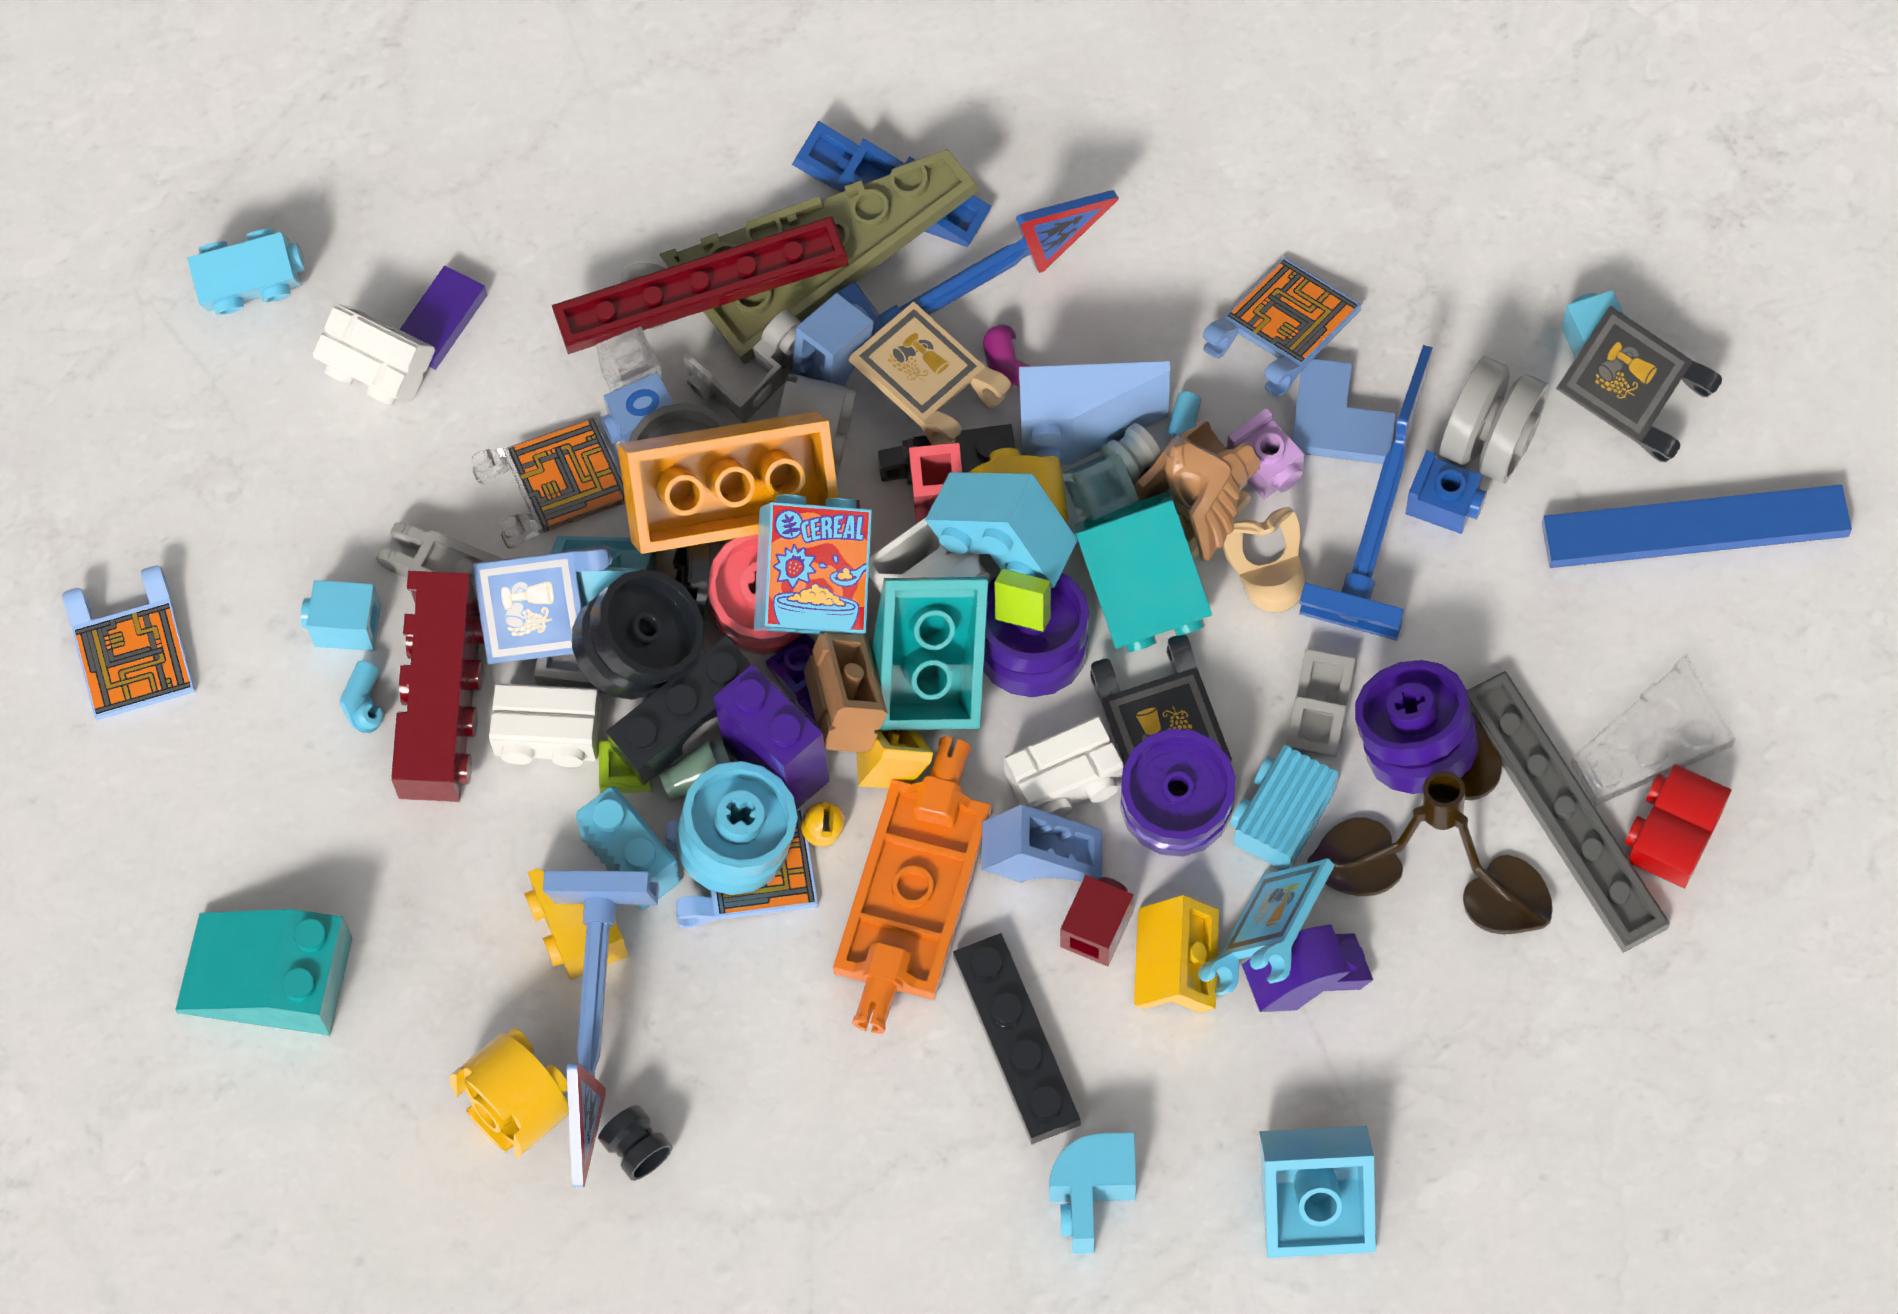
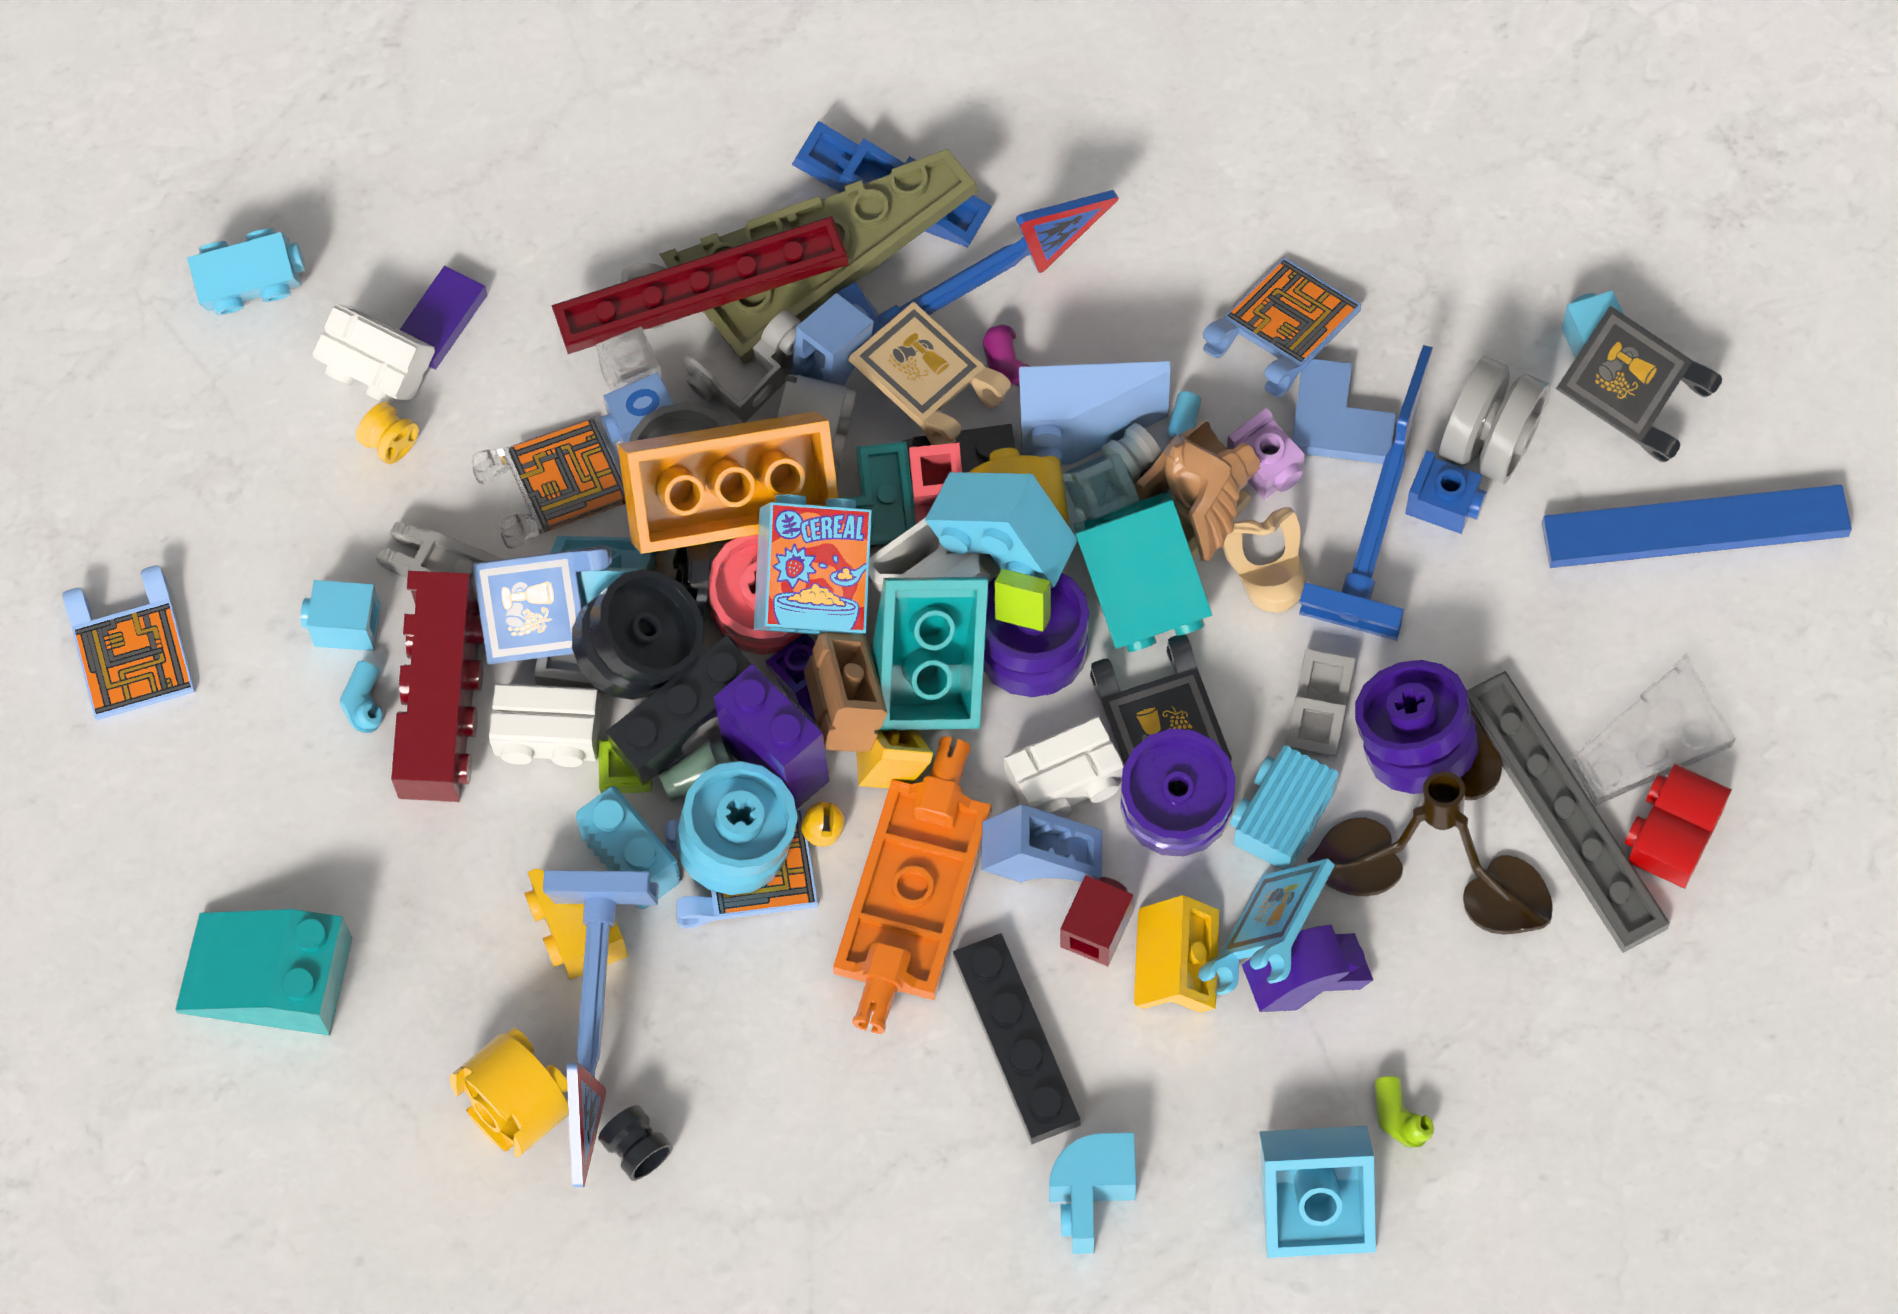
none -> yellow wheel [356,402,419,464]
none -> teal tile [841,441,916,547]
none -> lime arm [1375,1076,1434,1148]

